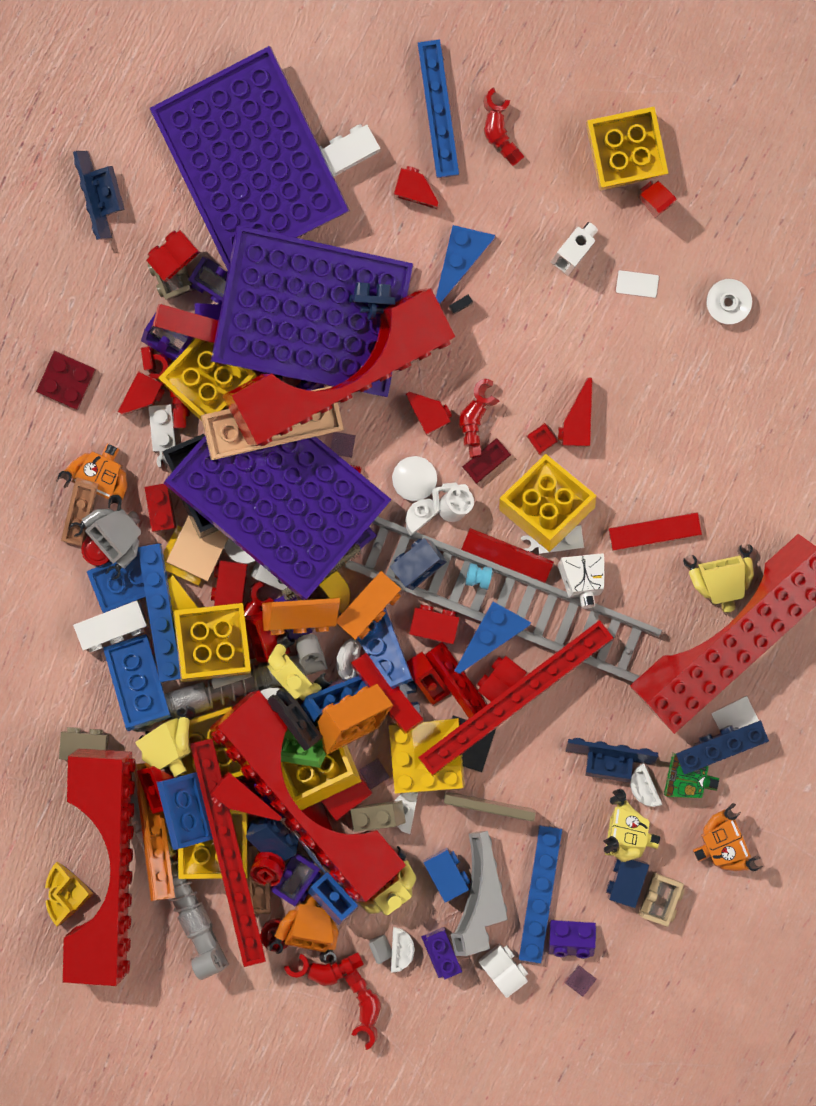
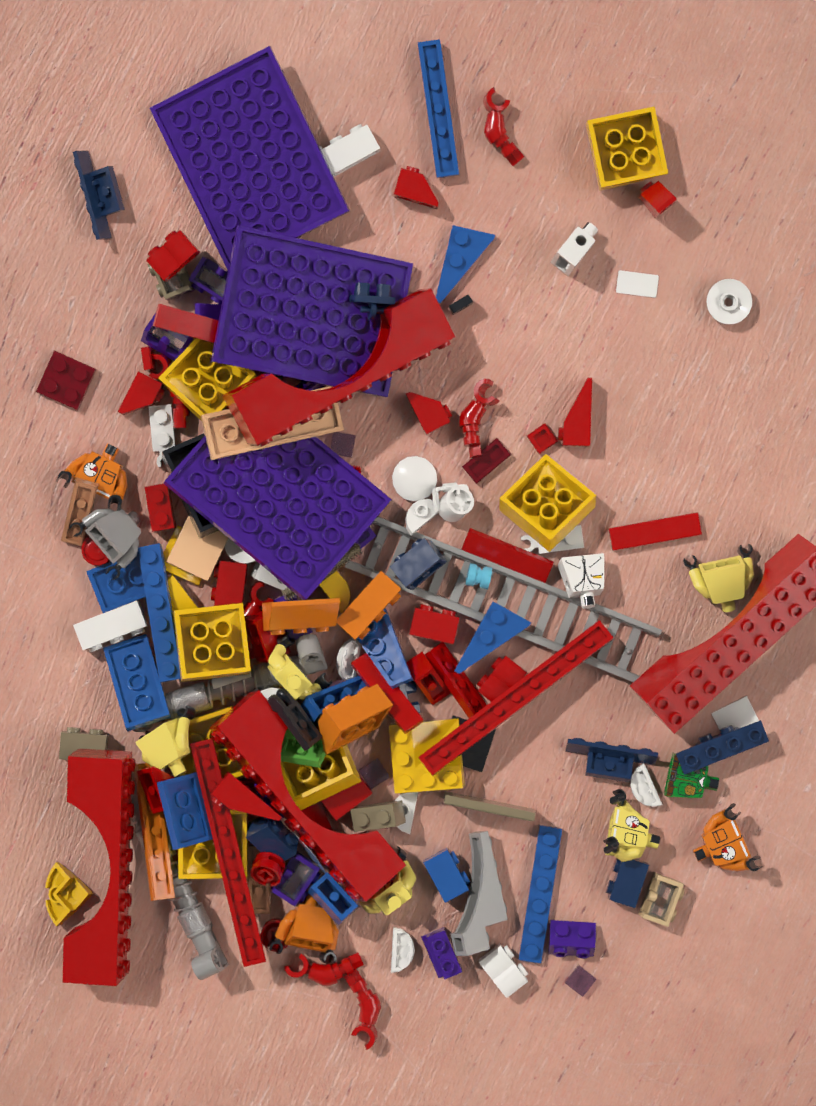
light grey slope [369,935,392,964] -> none

